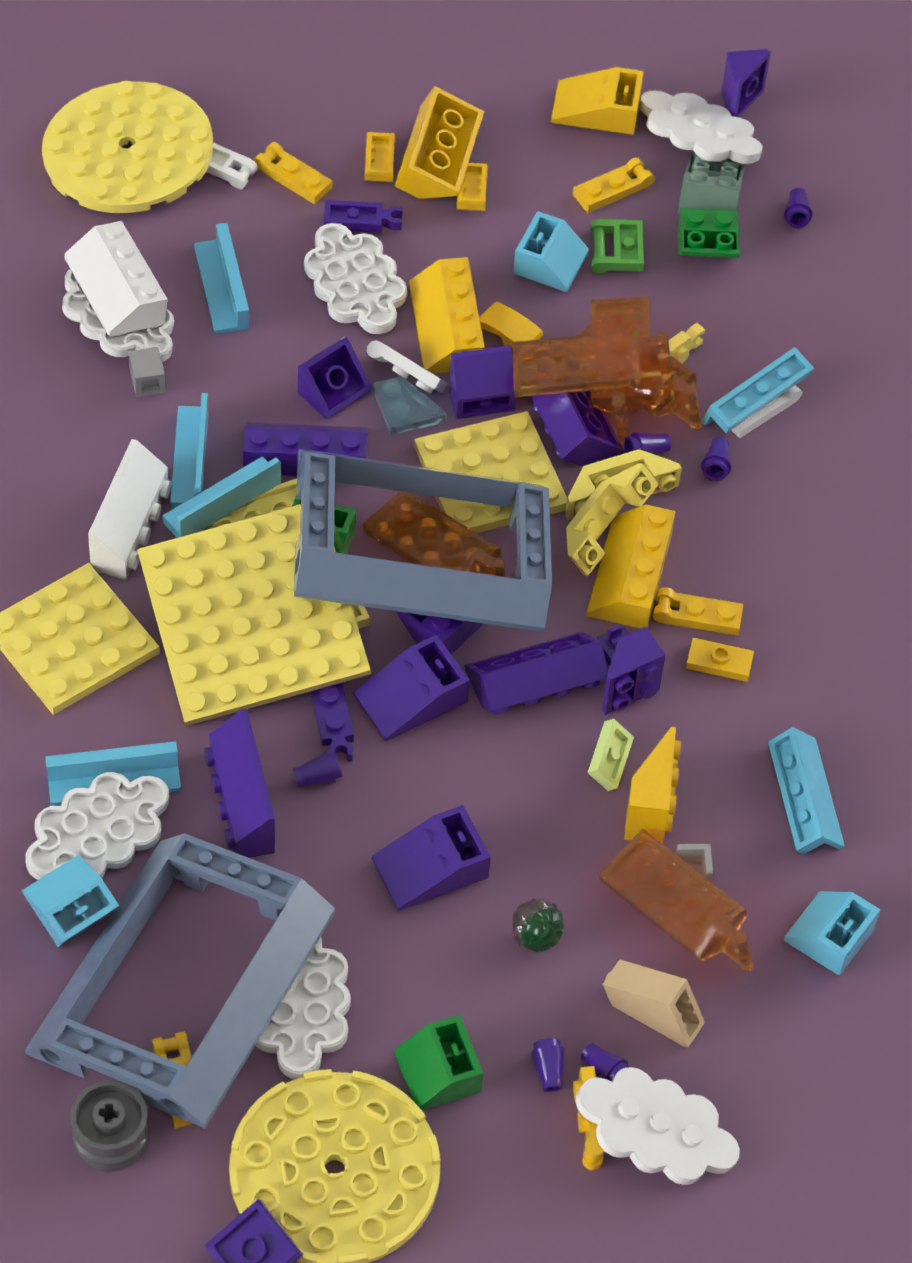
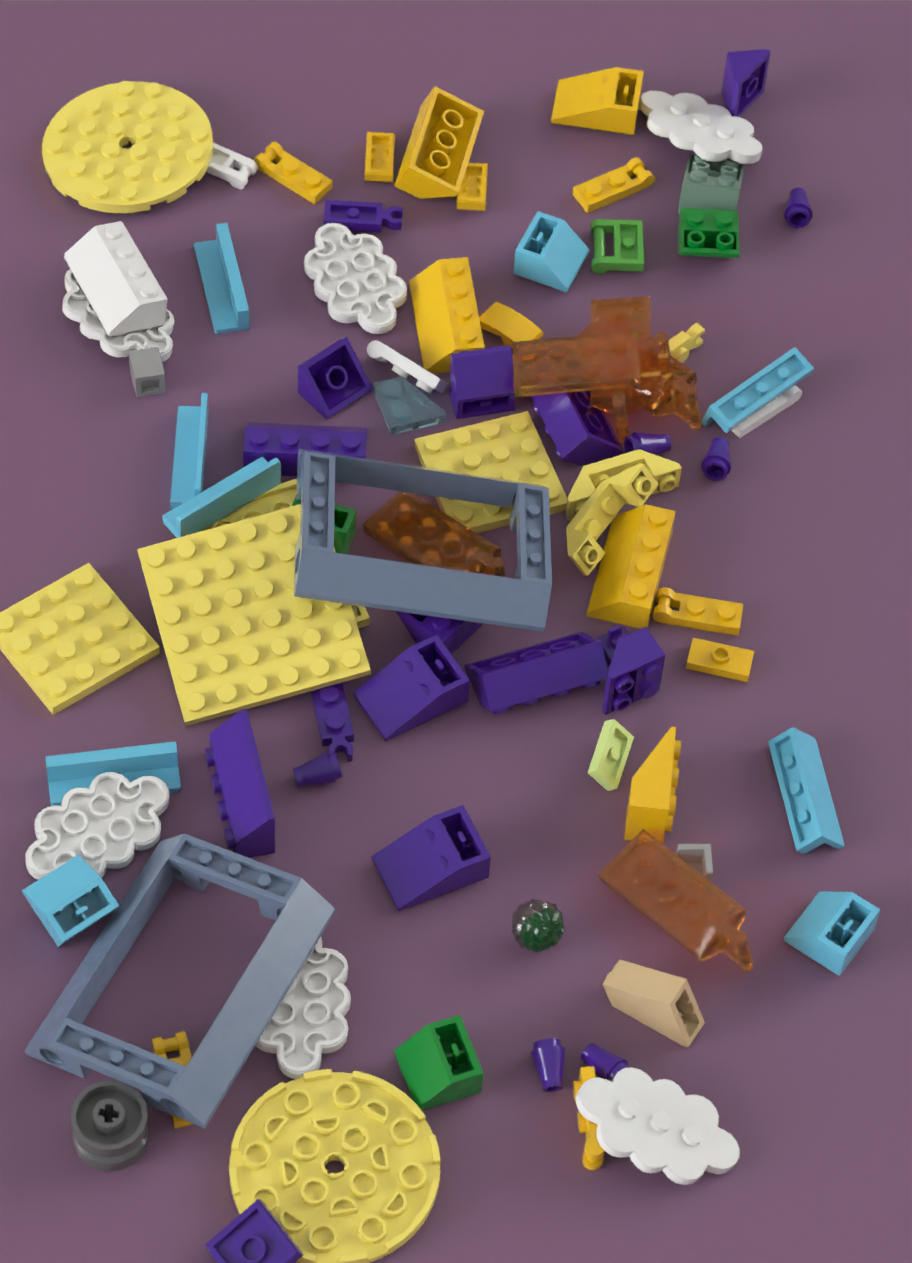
white slope [88,439,172,580] -> none

